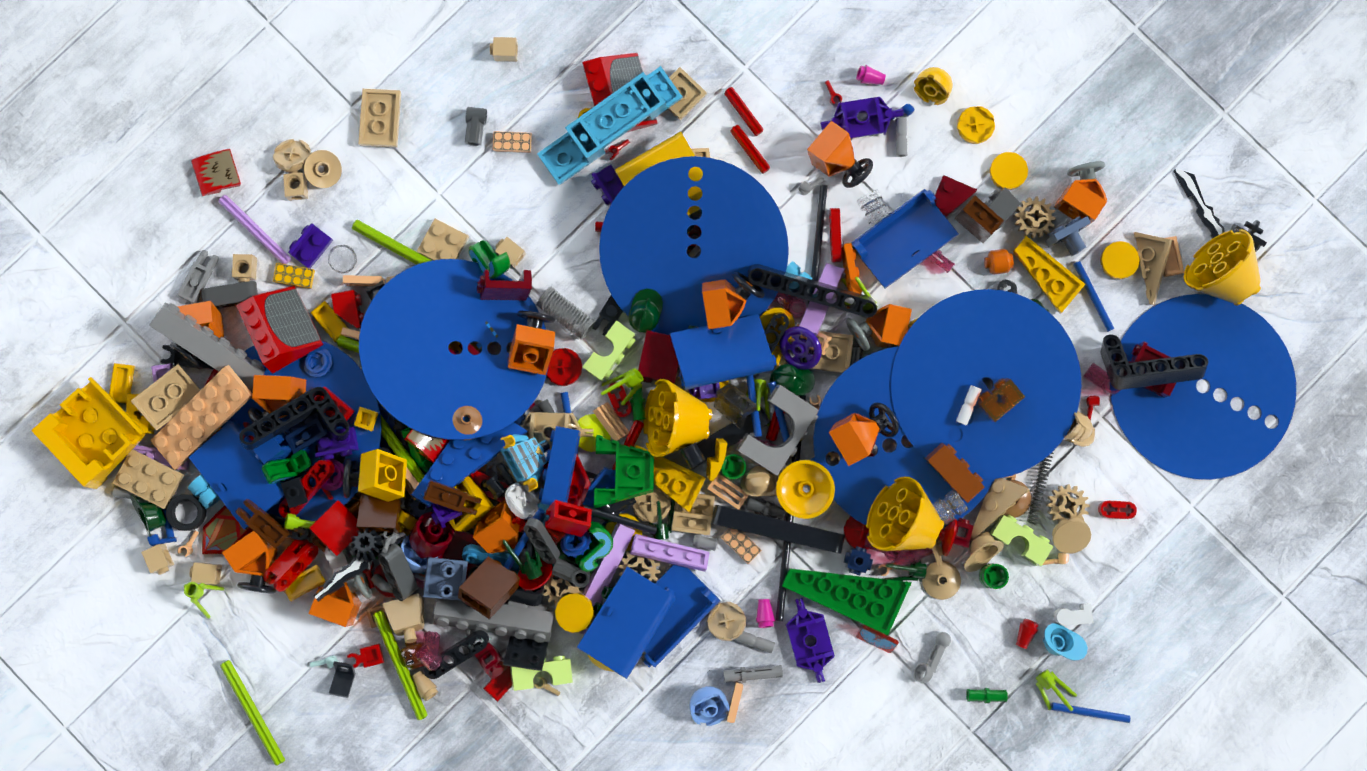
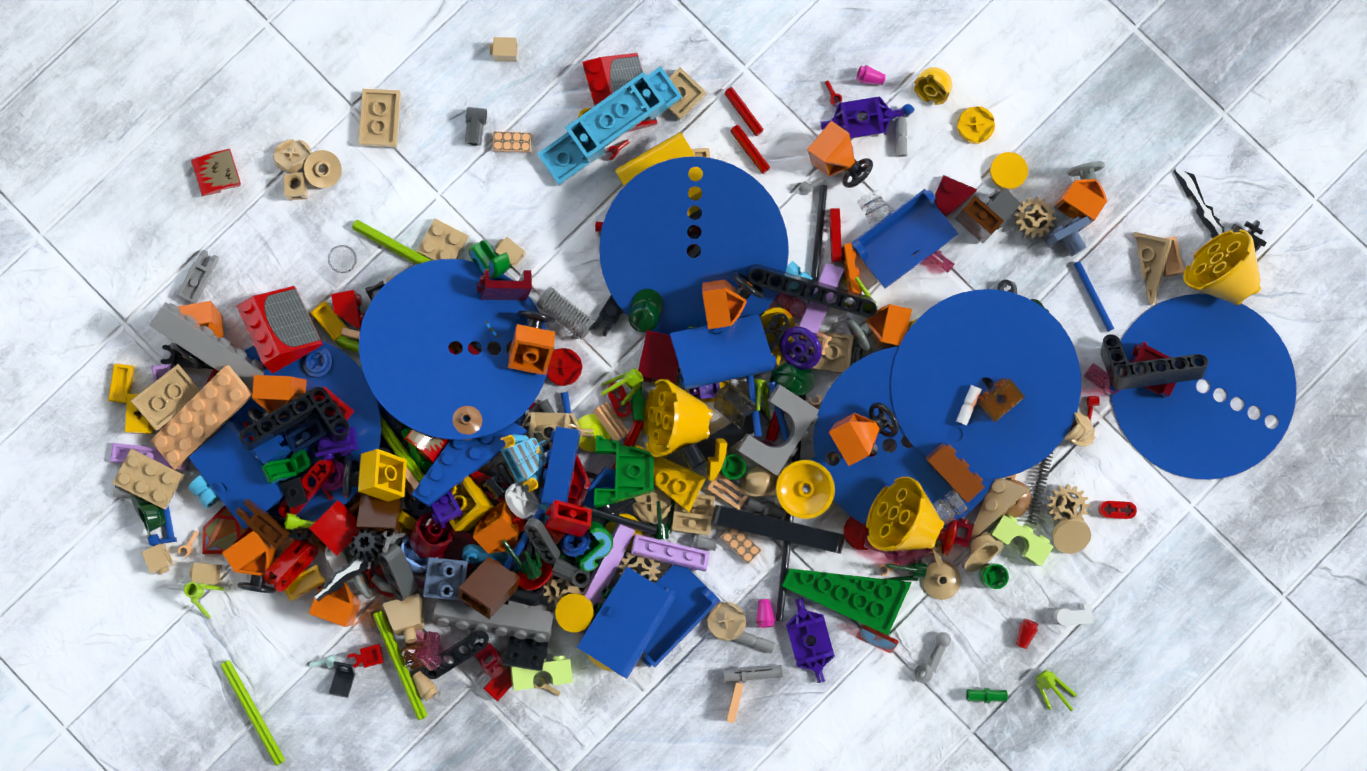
yellow panel [31,377,145,489] -> none
black tyre [166,494,207,531] -> none
dark grey beam [201,281,258,309] -> none
lavender axle [219,195,291,264] -> none
tan brick [232,254,257,283] -> none
yellow tile [273,263,315,289] -> none
dark purple bracket [288,223,333,269] -> none
light nougat tile [343,275,385,286] -> none
yellow slope [354,407,378,431] -> none
reddish brown hinge [423,480,482,515] -> none
yellowish green arch [583,321,636,382] -> none
dark purple bracket [591,164,624,206] -> none
light blue cylinder [689,686,730,726] -> none
dark blue brick [843,546,873,576] -> none
orange head [984,249,1014,275] -> none
yellow wing [1013,236,1085,314] -> none
light nougat hand [1043,553,1069,565] -> none
medium azure piece [1043,623,1088,661] -> none
blue bar [1051,702,1131,723] -> none
yellow tile [1100,241,1140,280] -> none

